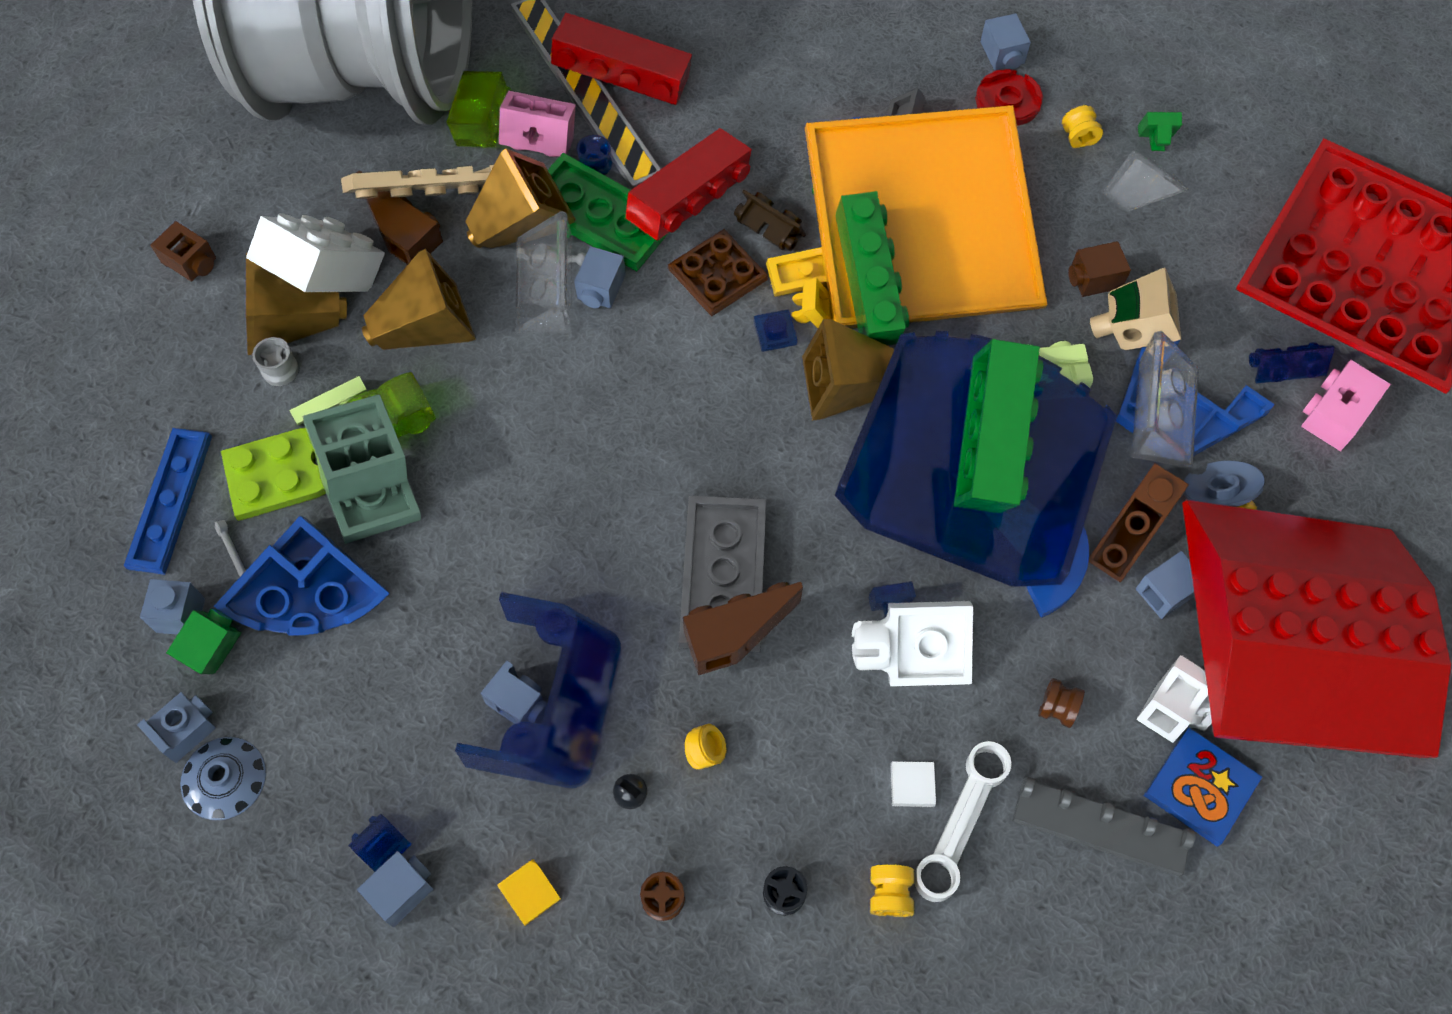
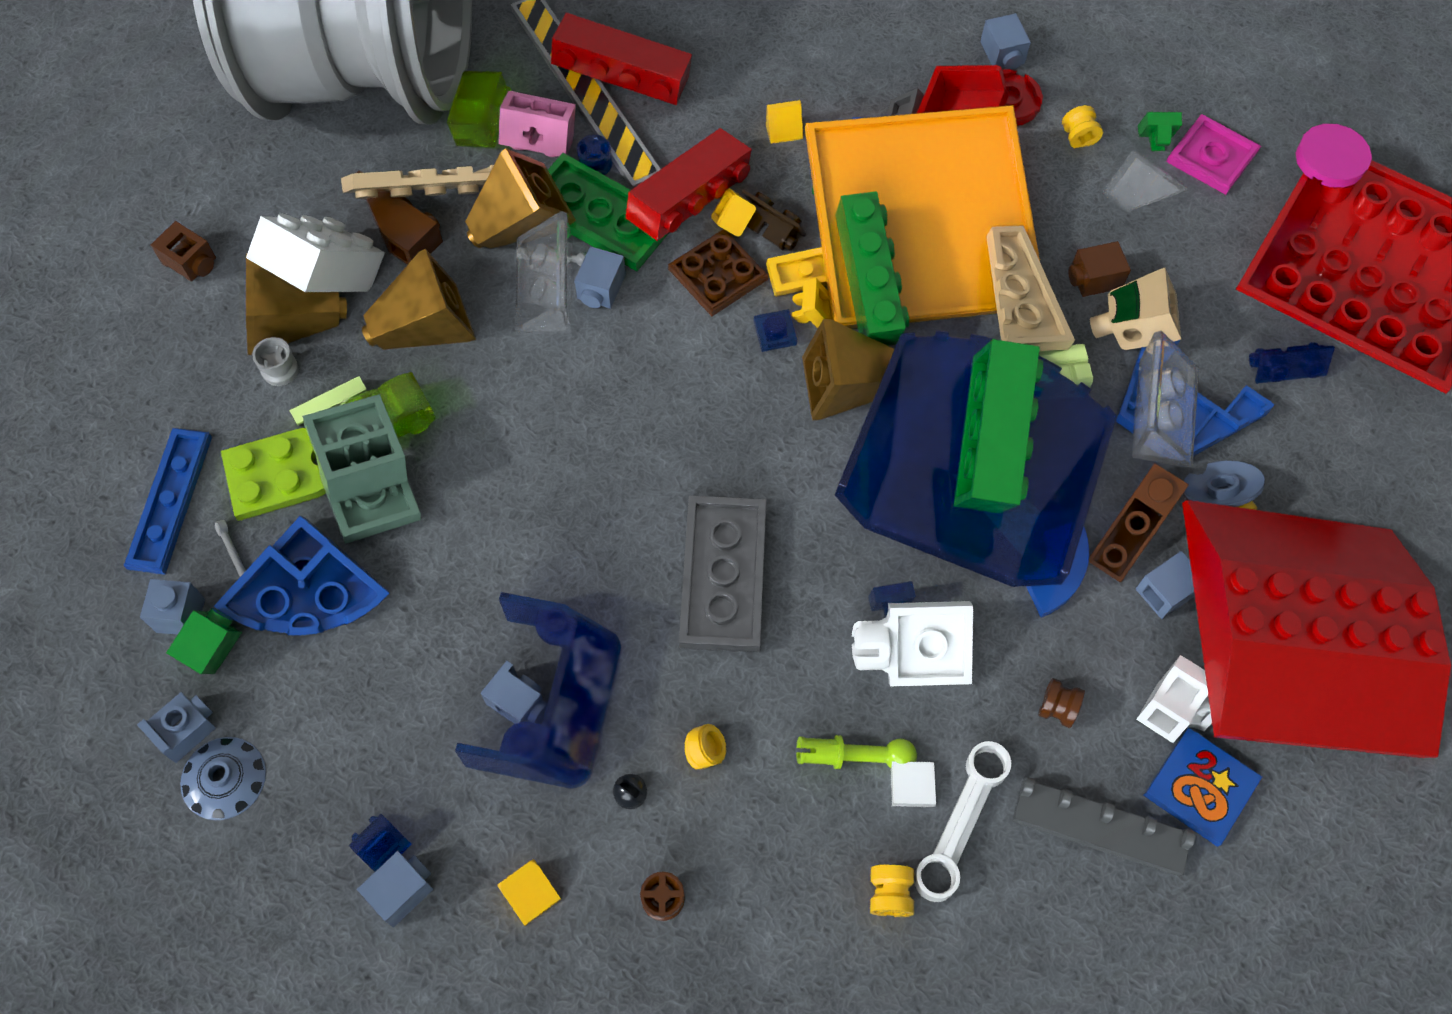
reddish brown slope [683,582,803,676] -> none
black wheel [763,866,808,916] -> none
bright pink brick [1301,360,1391,452] -> none
none -> yellow slope [711,188,756,237]
none -> yellow slope [766,100,803,144]
none -> lime pin [796,735,917,769]
none -> red panel [917,65,1009,114]
none -> tan wing [986,226,1075,351]
none -> dark pink tile [1166,114,1261,195]
none -> dark pink tile [1295,124,1372,188]

